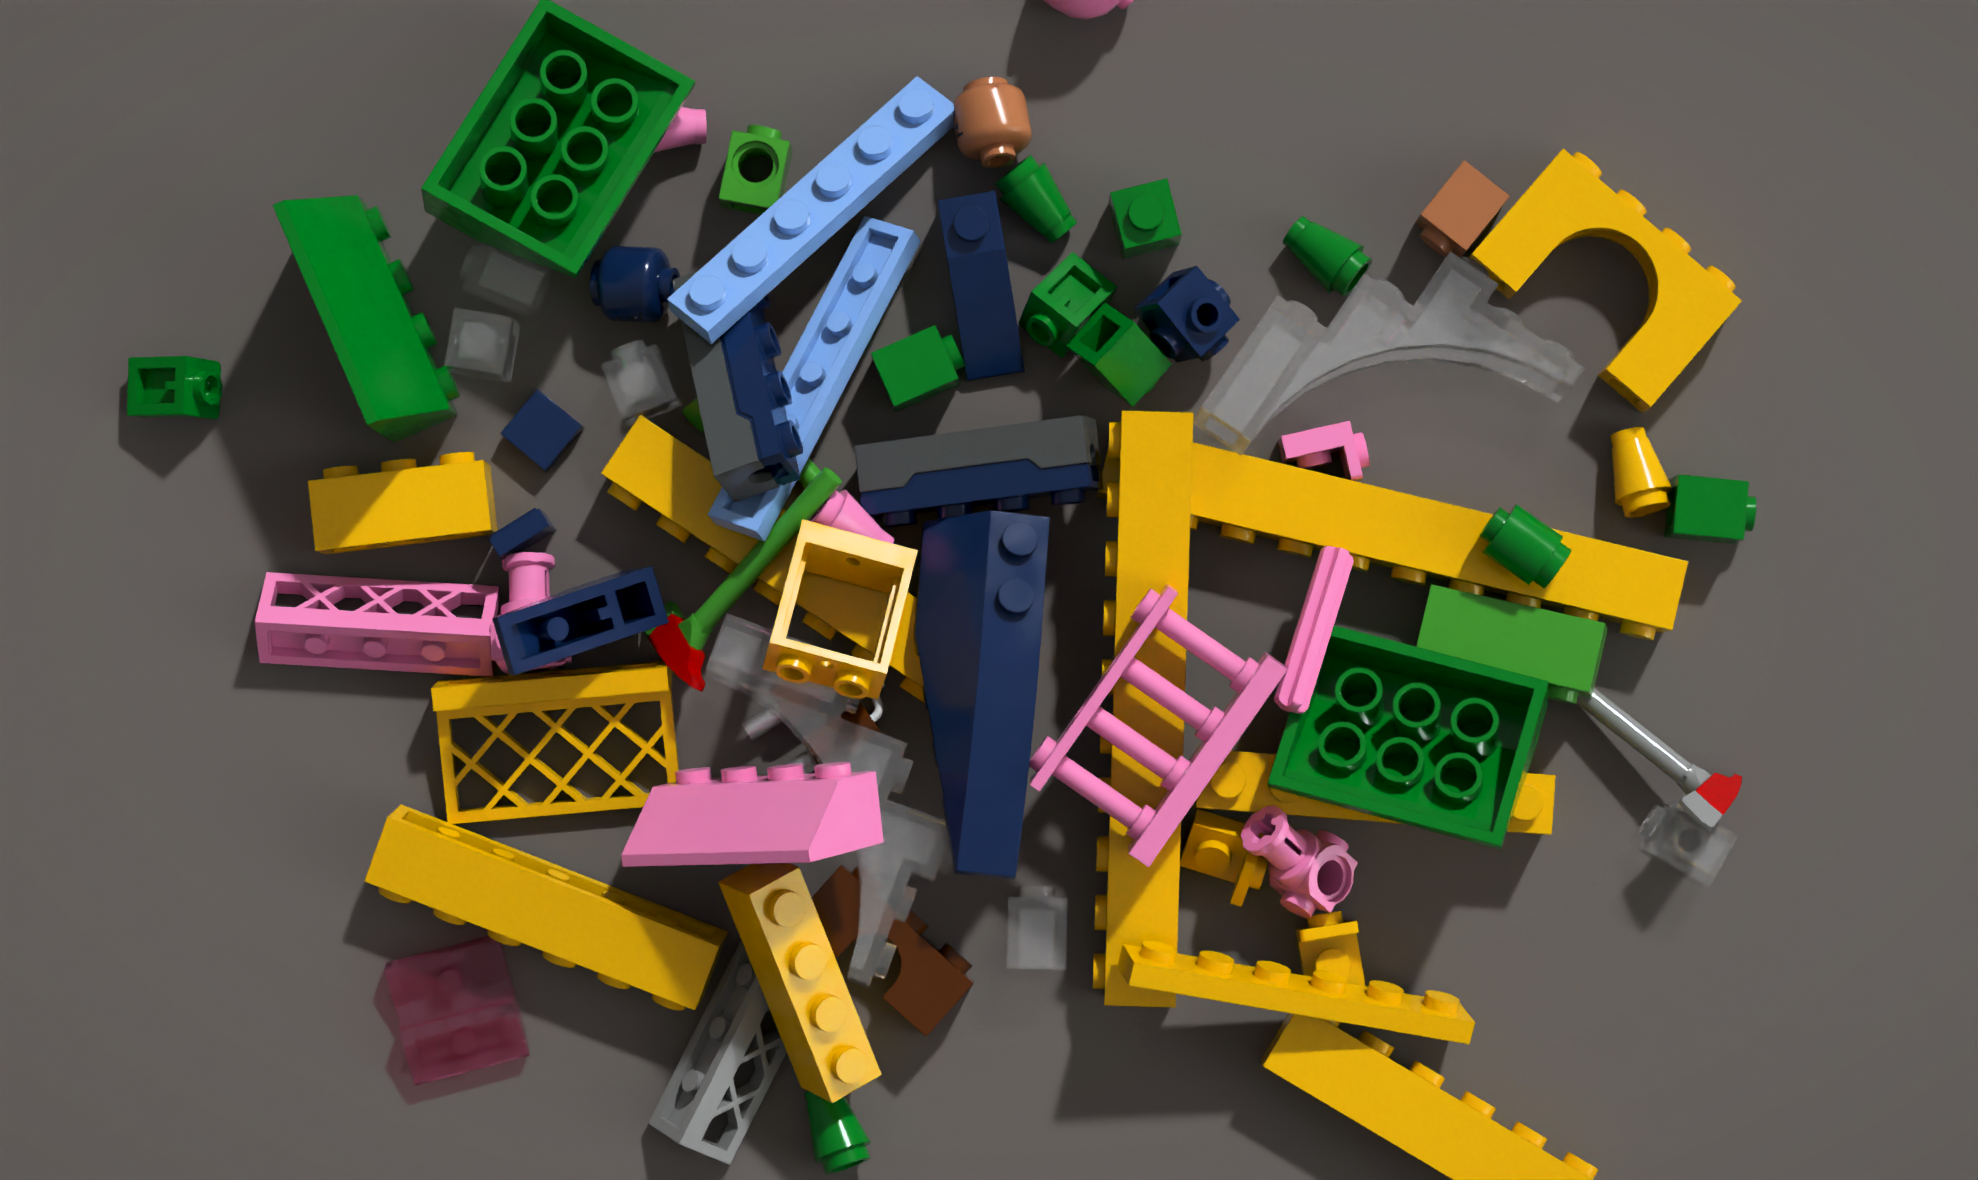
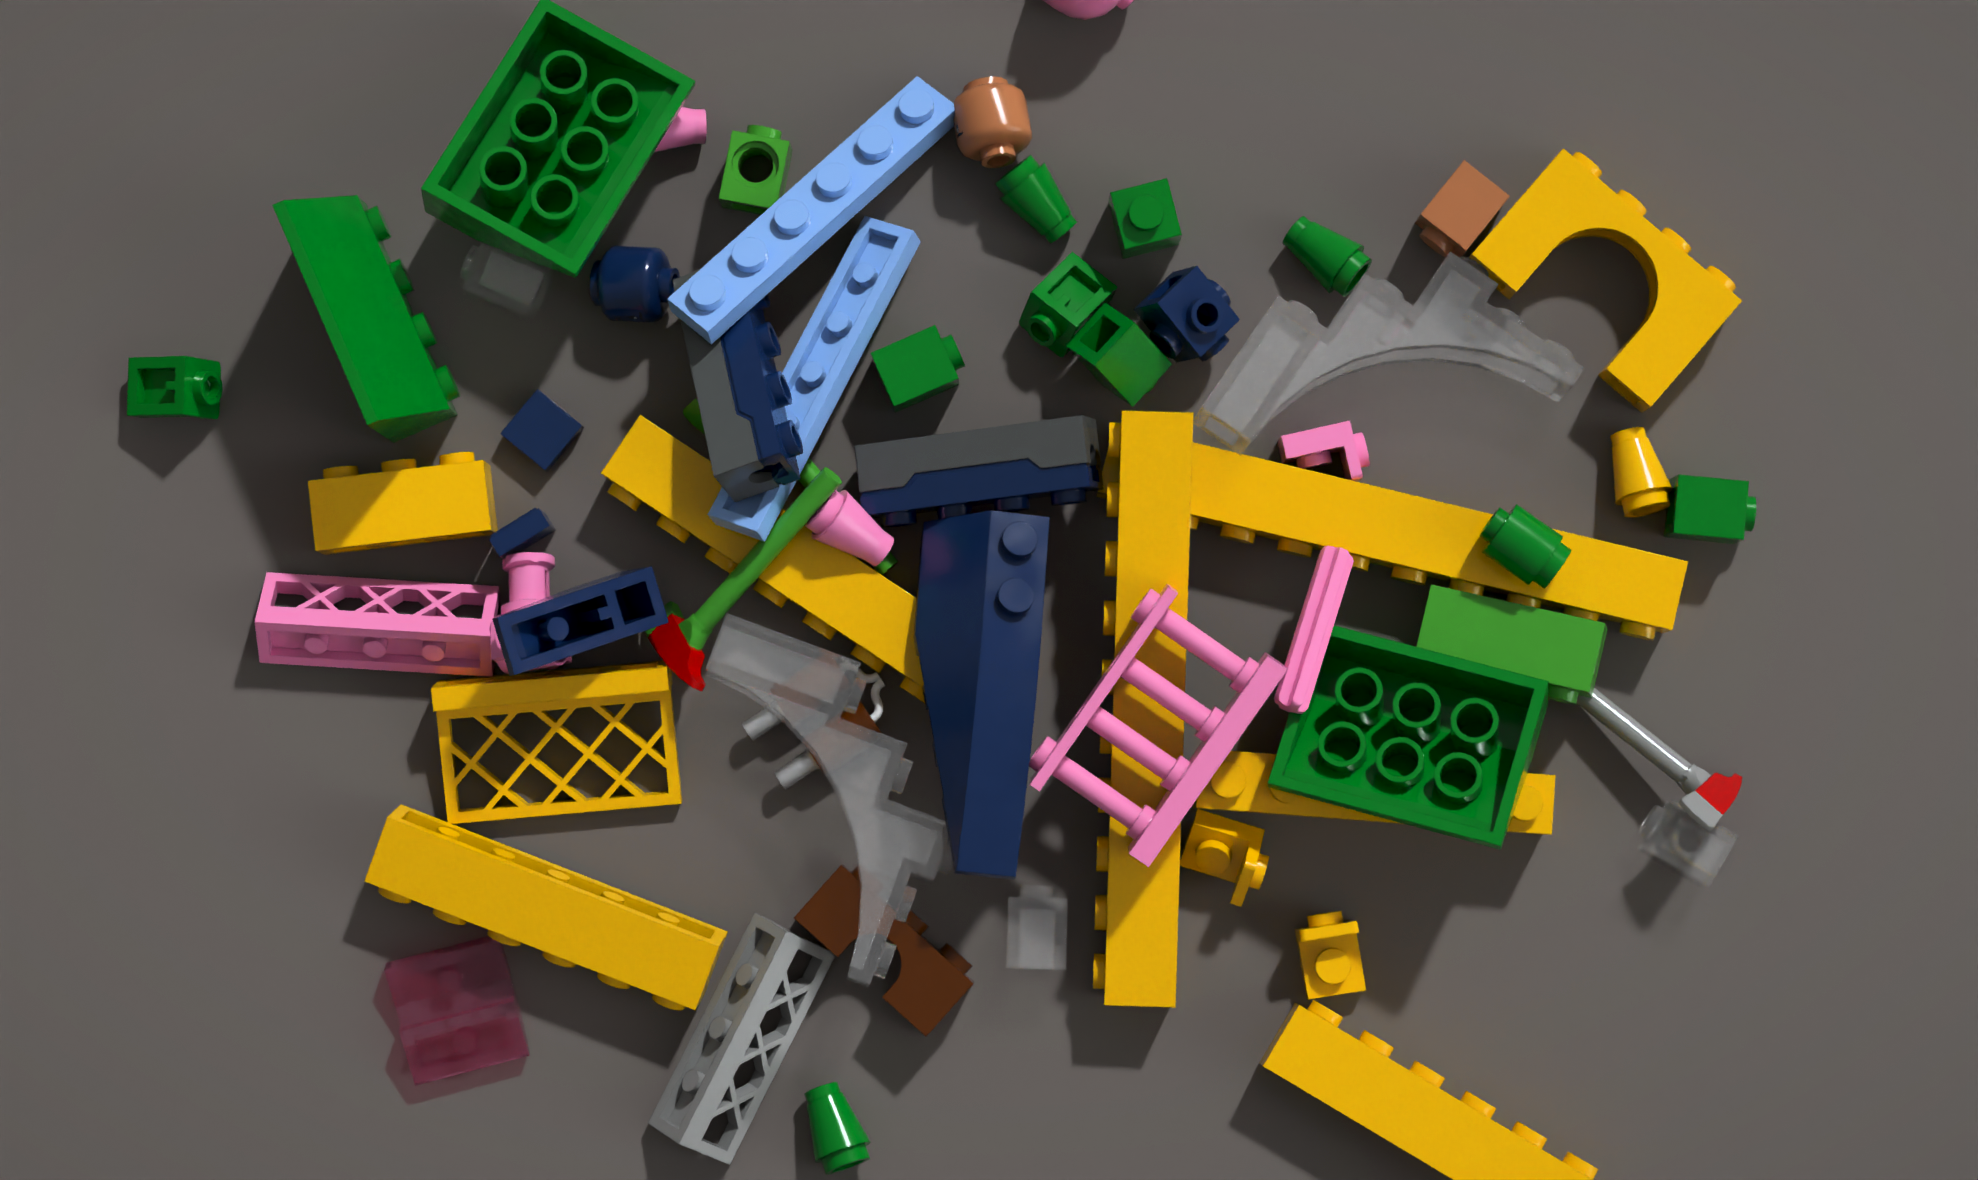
clear brick [444,307,520,383] -> none
clear brick [601,340,682,426] -> none
bright pink slope [621,762,884,867] -> none
yellow brick [718,863,882,1103] -> none
yellow window [762,519,918,700] -> none
dark blue slope [937,191,1025,382] -> none
yellow plate [1117,940,1475,1045] -> none
bright pink connector [1241,806,1358,919] -> none

